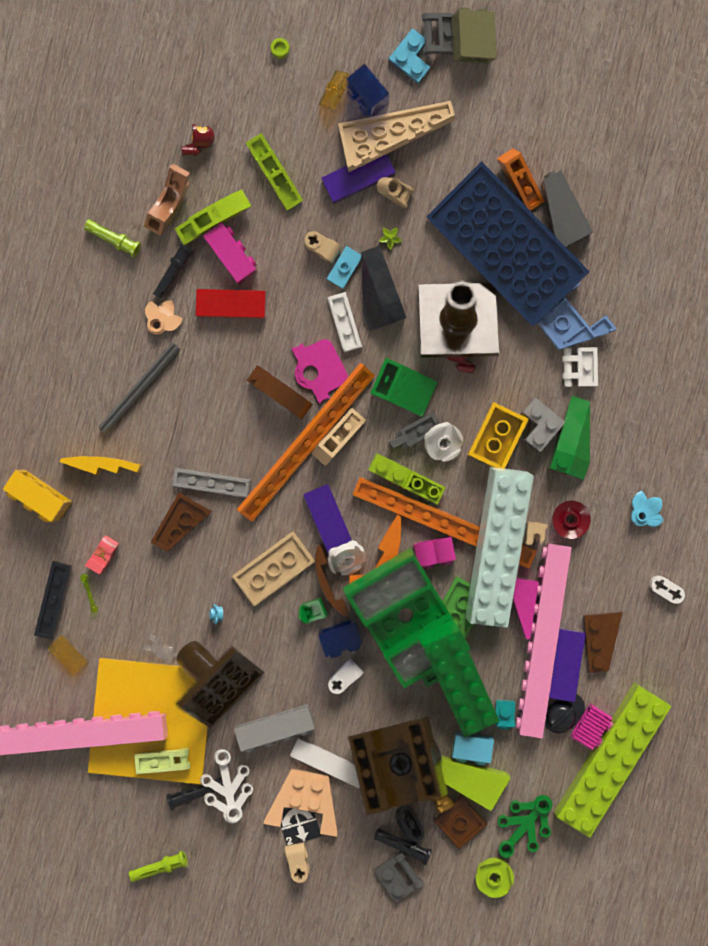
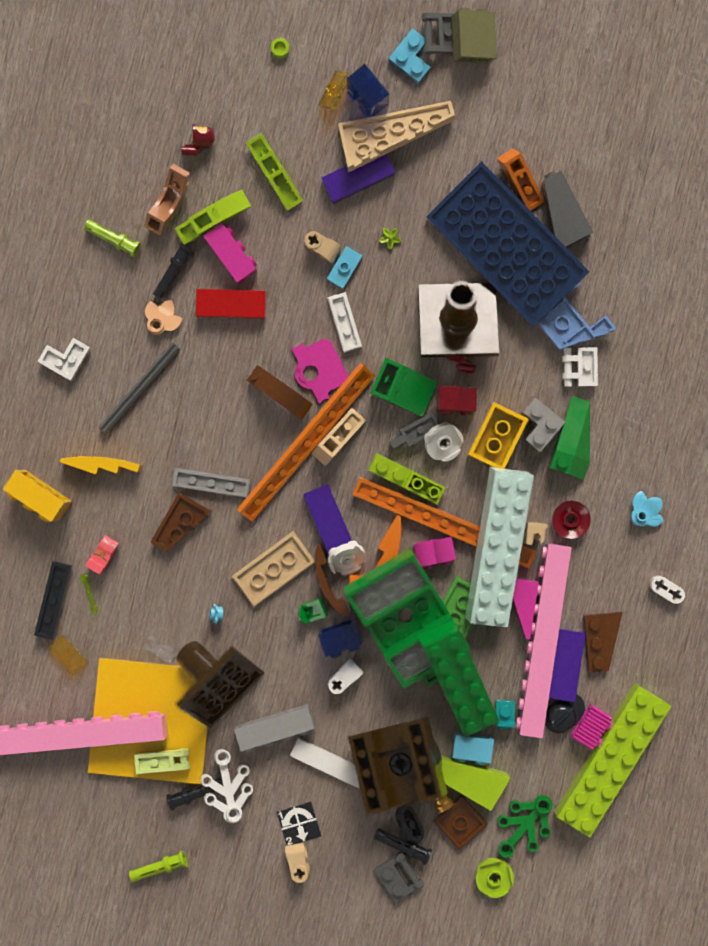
light nougat wing [263,769,338,837] -> none
black wedge [361,245,407,331] -> none
tan piece [377,177,415,208] -> none
none -> white plate [37,338,91,381]
none -> dark red brick [437,386,477,415]

